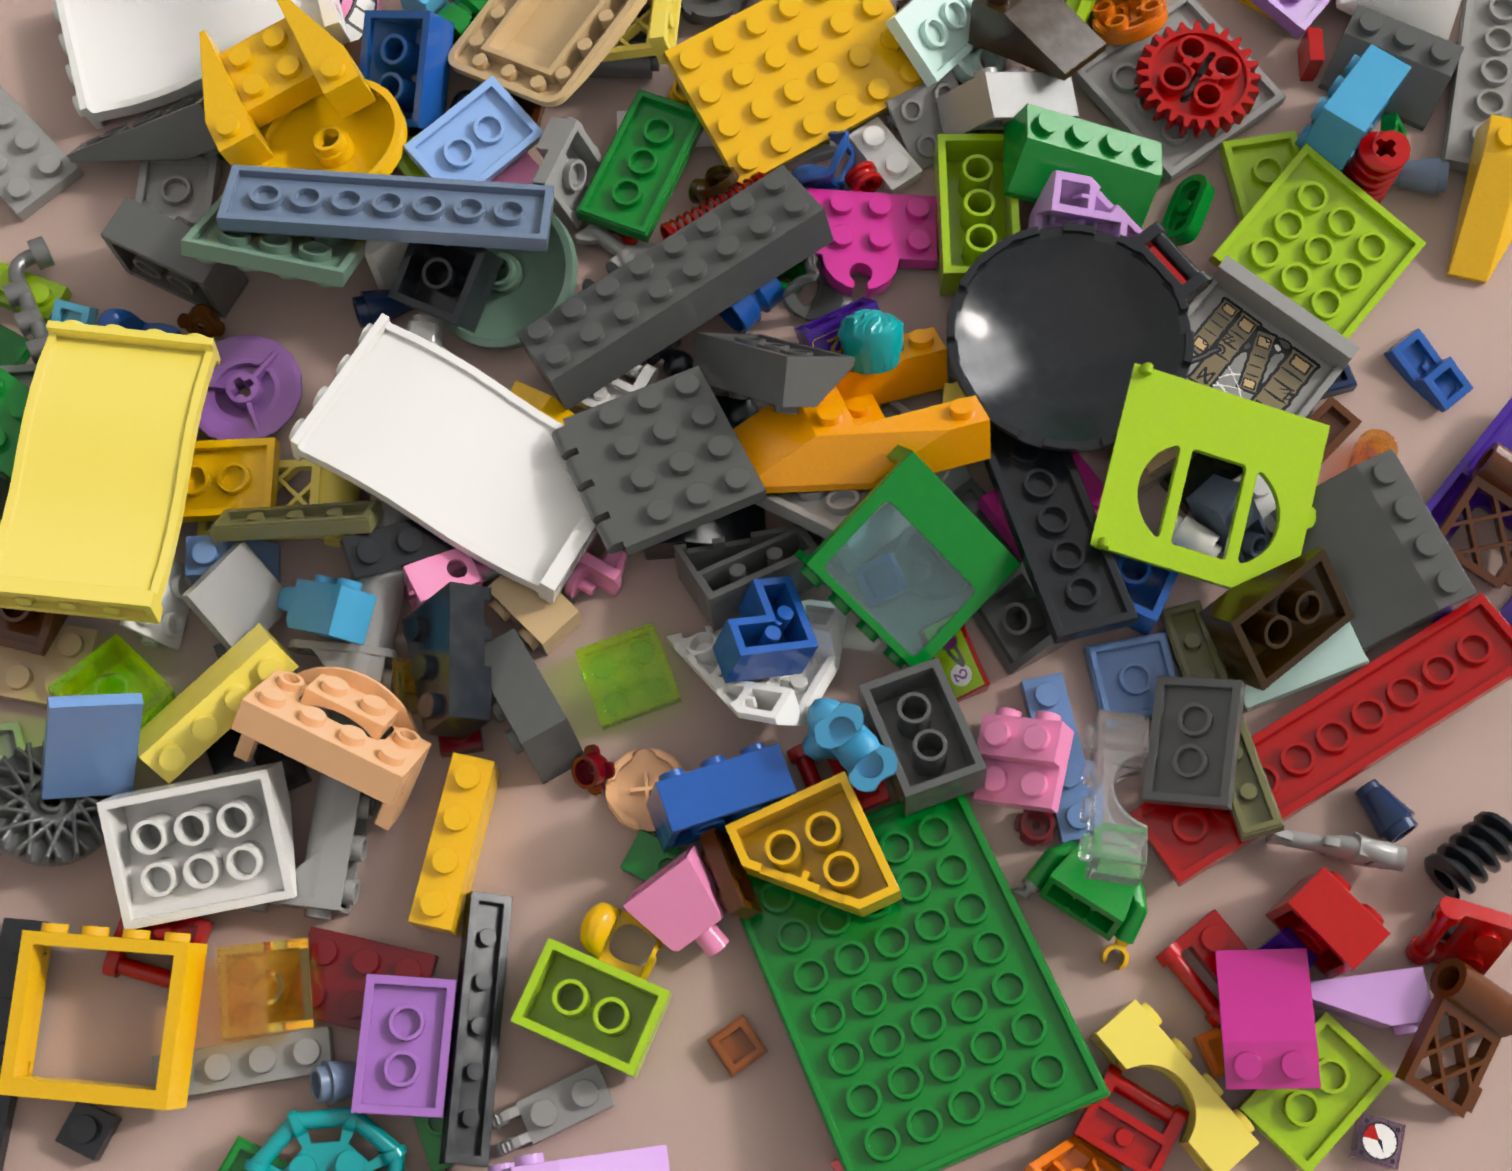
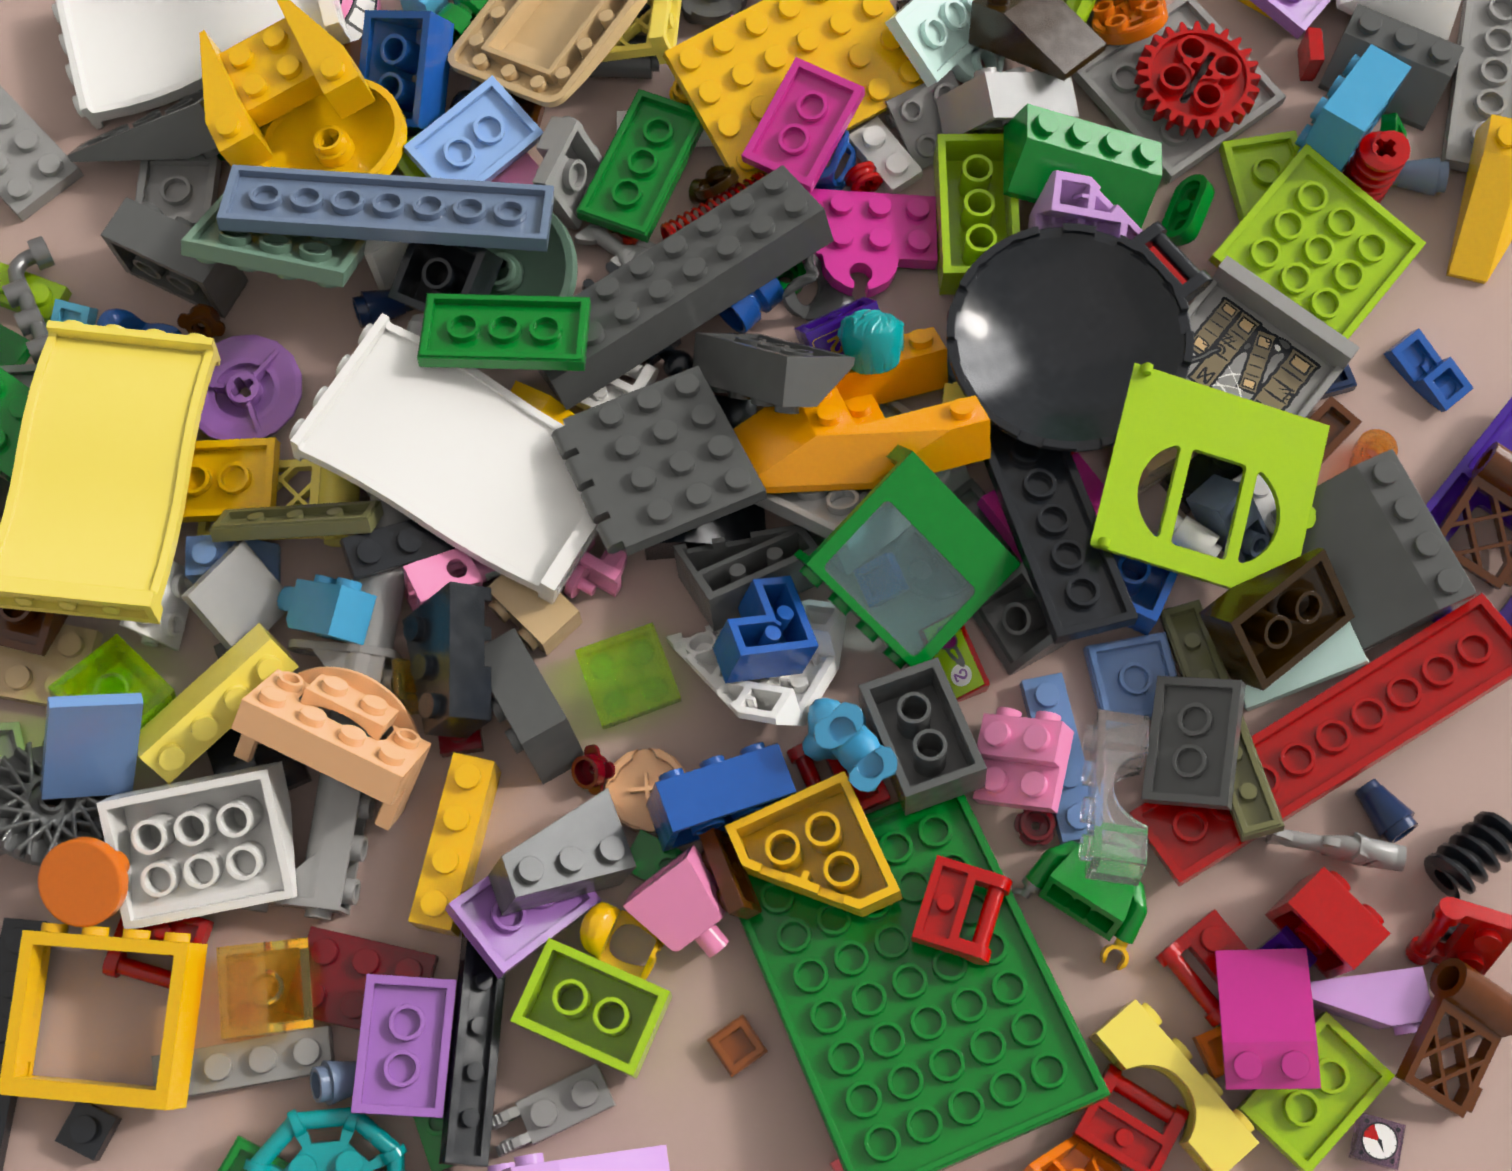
none -> orange tile [38,837,130,927]
none -> green tile [417,293,591,371]
none -> medium lavender plate [445,876,601,979]
none -> wedge [488,788,637,916]
none -> dark pink plate [741,57,865,193]
none -> red plate [911,855,1013,966]

